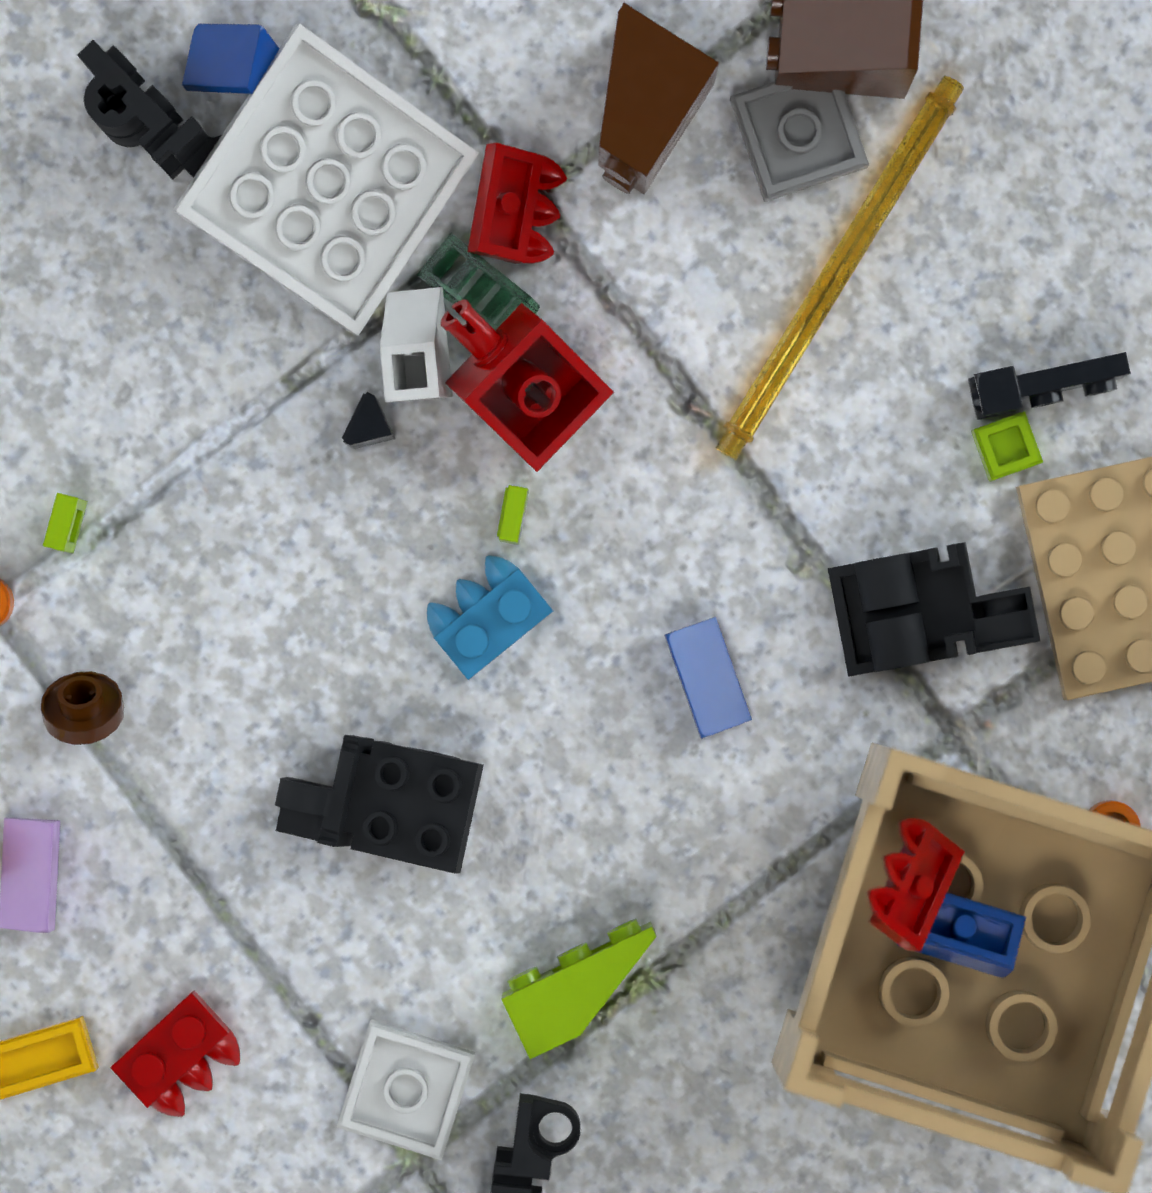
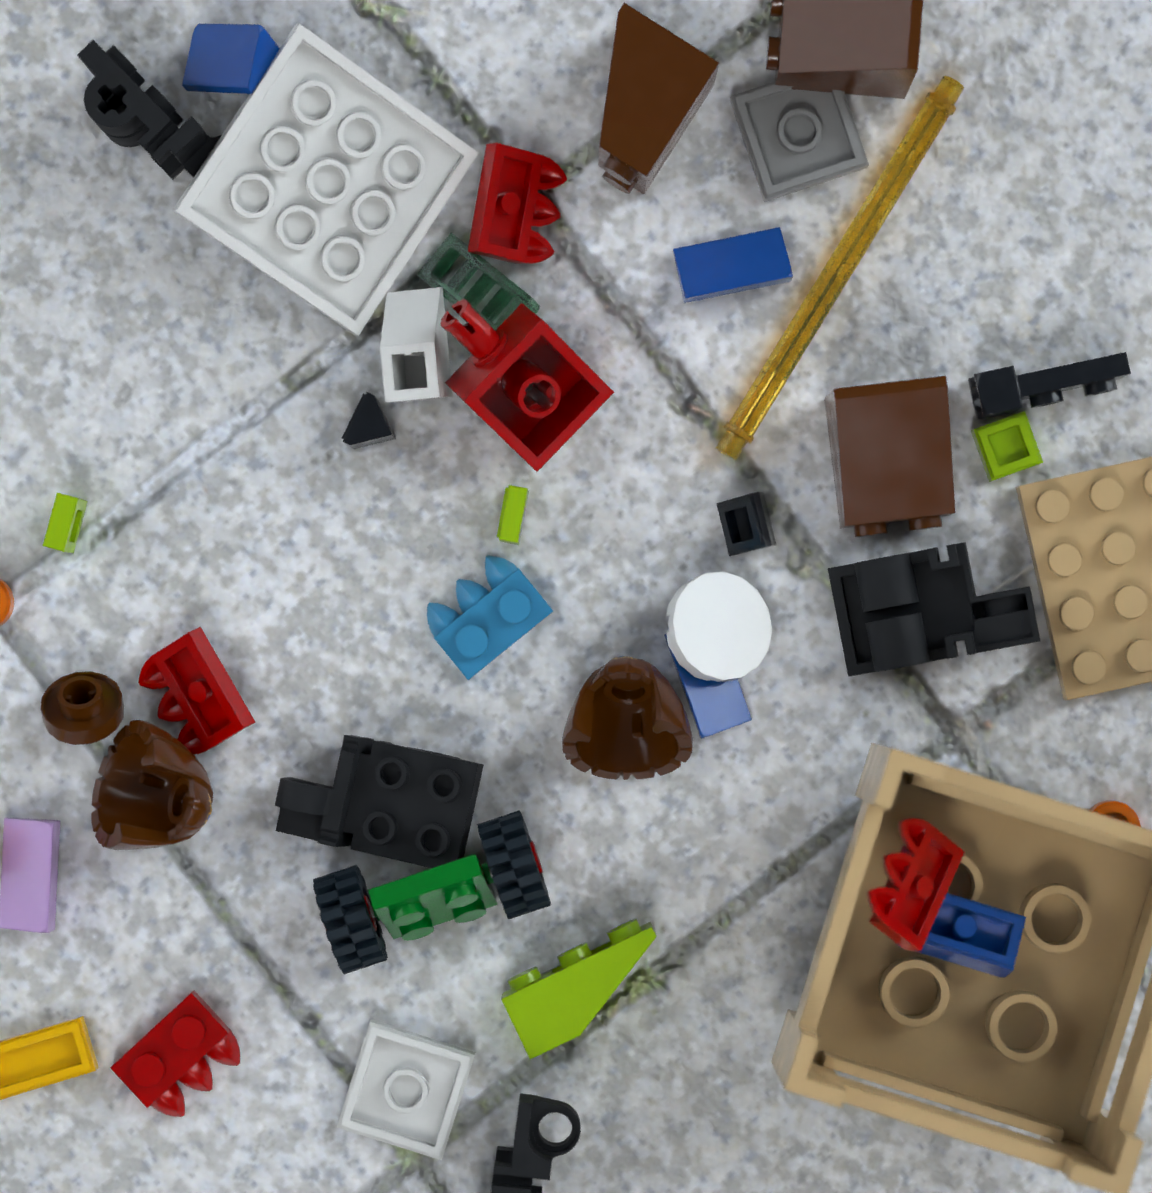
none -> reddish brown hair [91,720,213,850]
none -> red plate [138,627,255,754]
none -> plate [313,810,551,974]
none -> reddish brown hair [562,656,693,780]
none -> white tile [666,571,772,682]
none -> blue slope [673,227,793,303]
none -> black slope [716,492,776,556]
none -> reddish brown slope [824,375,955,537]

